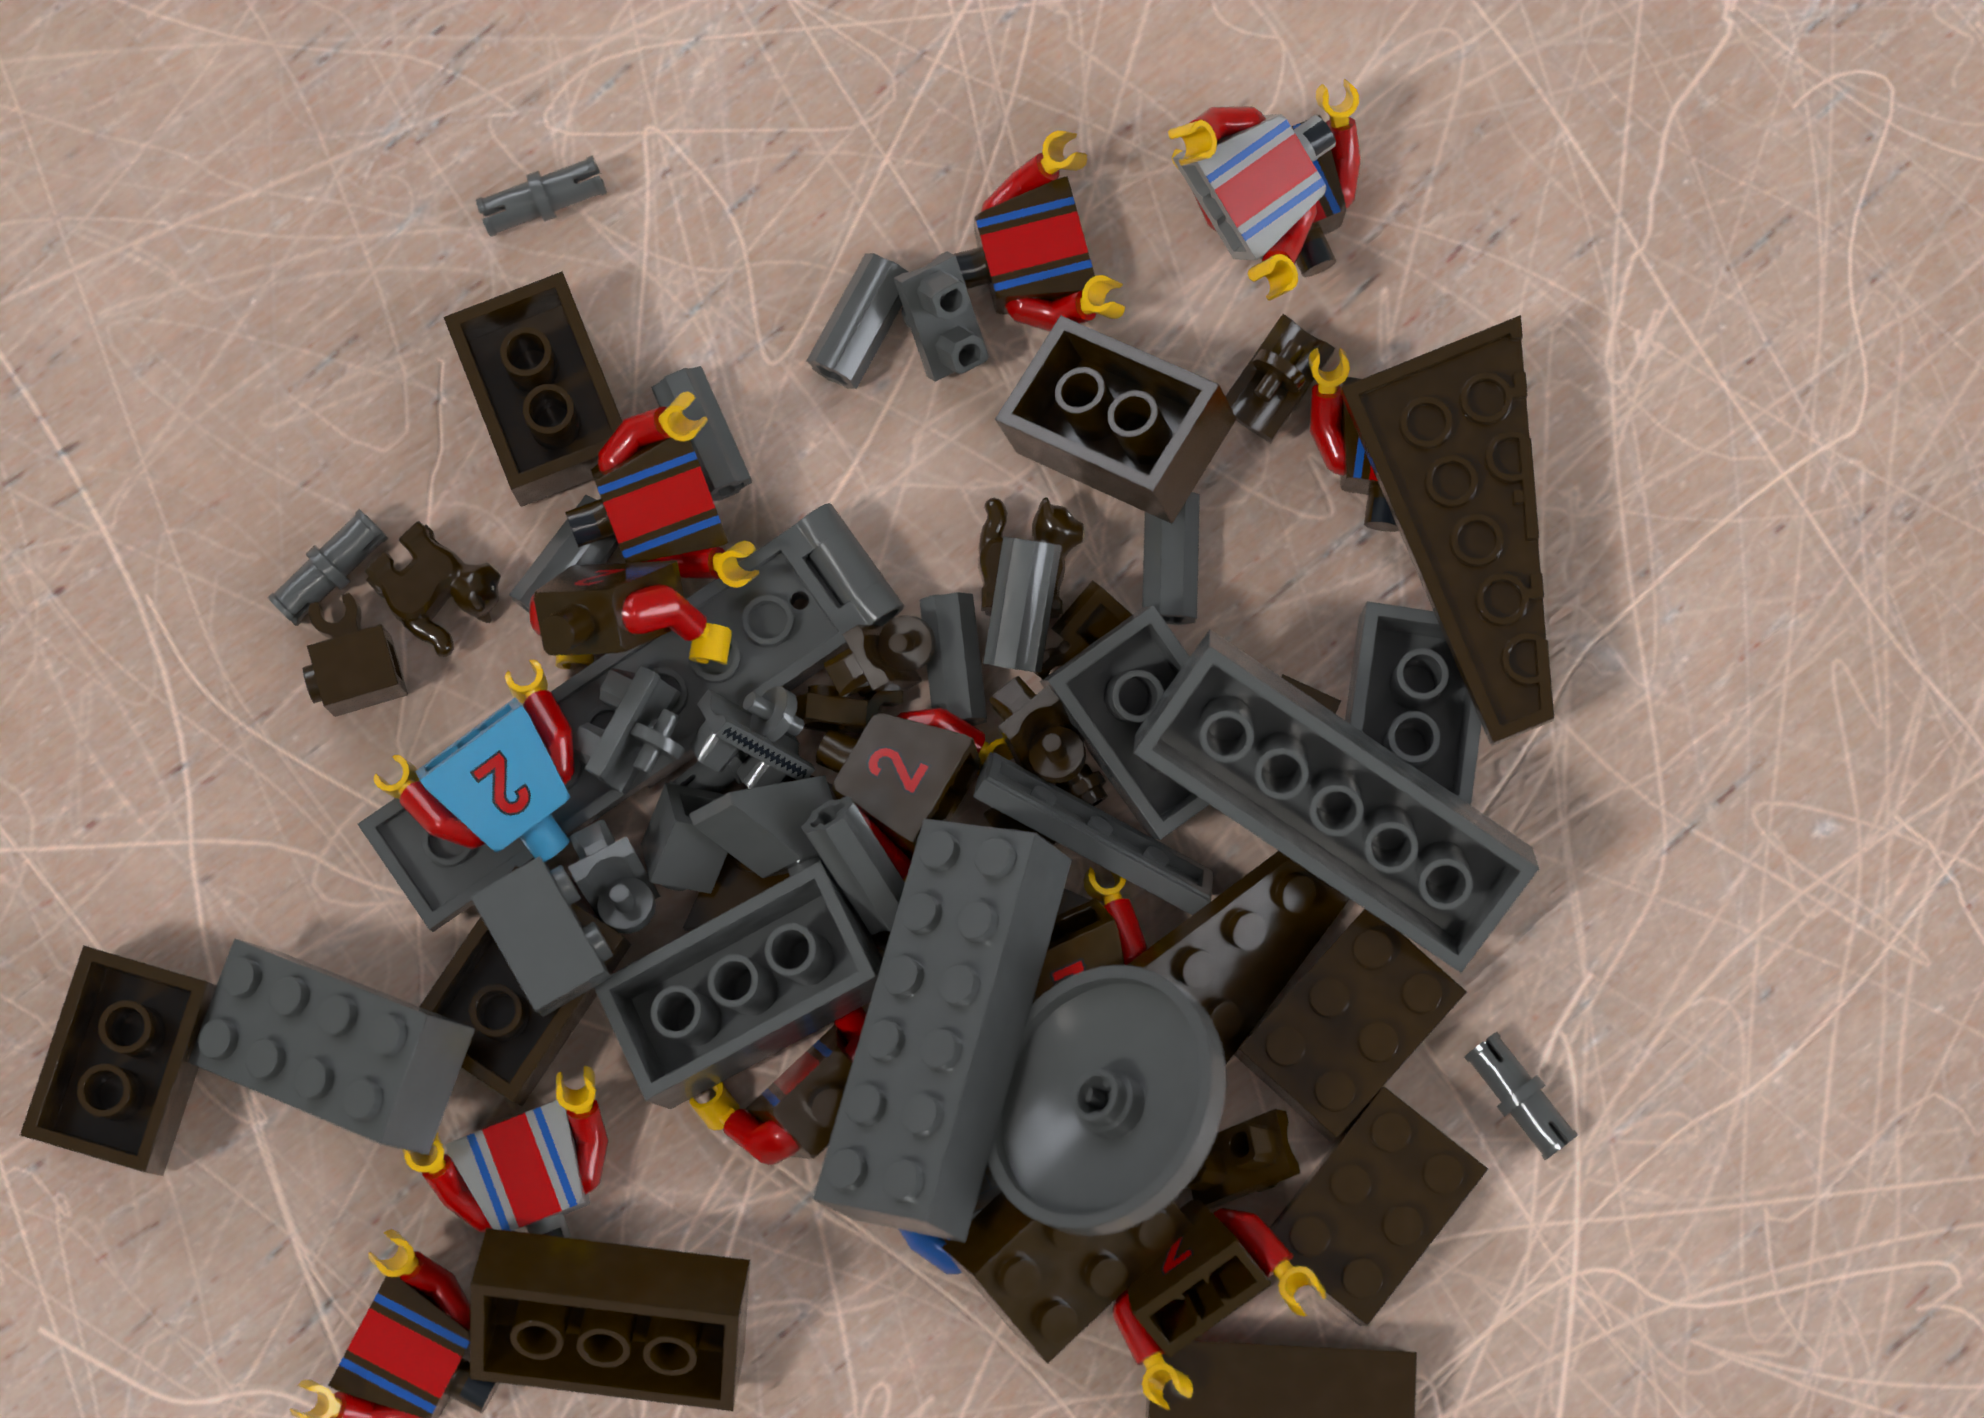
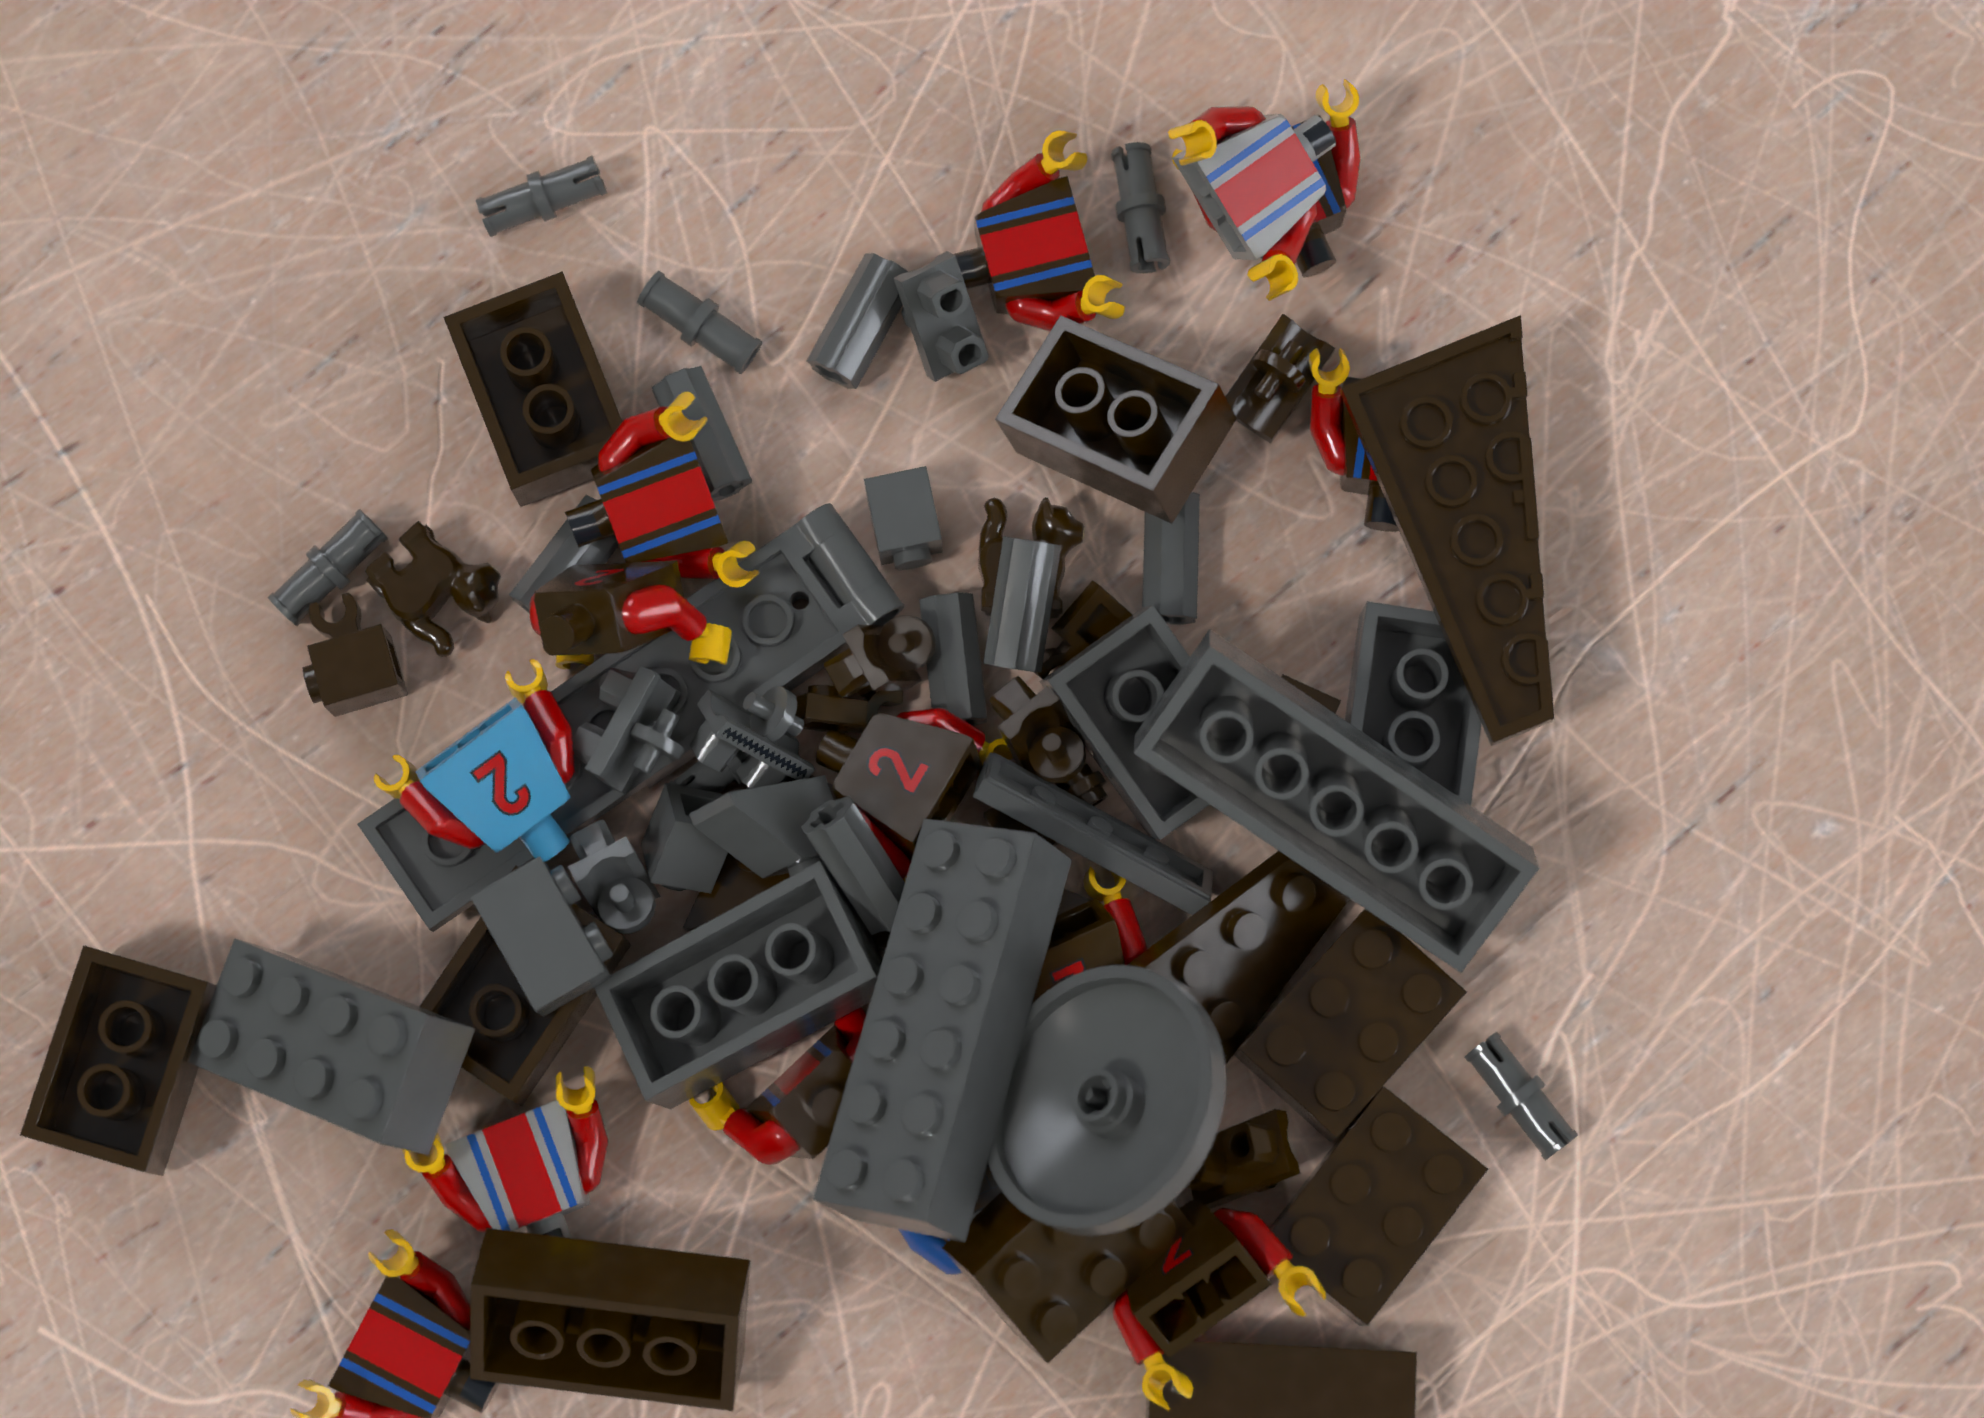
none -> dark grey pin [637,271,763,374]
none -> dark grey brick [864,466,943,570]
none -> dark grey pin [1111,142,1170,274]

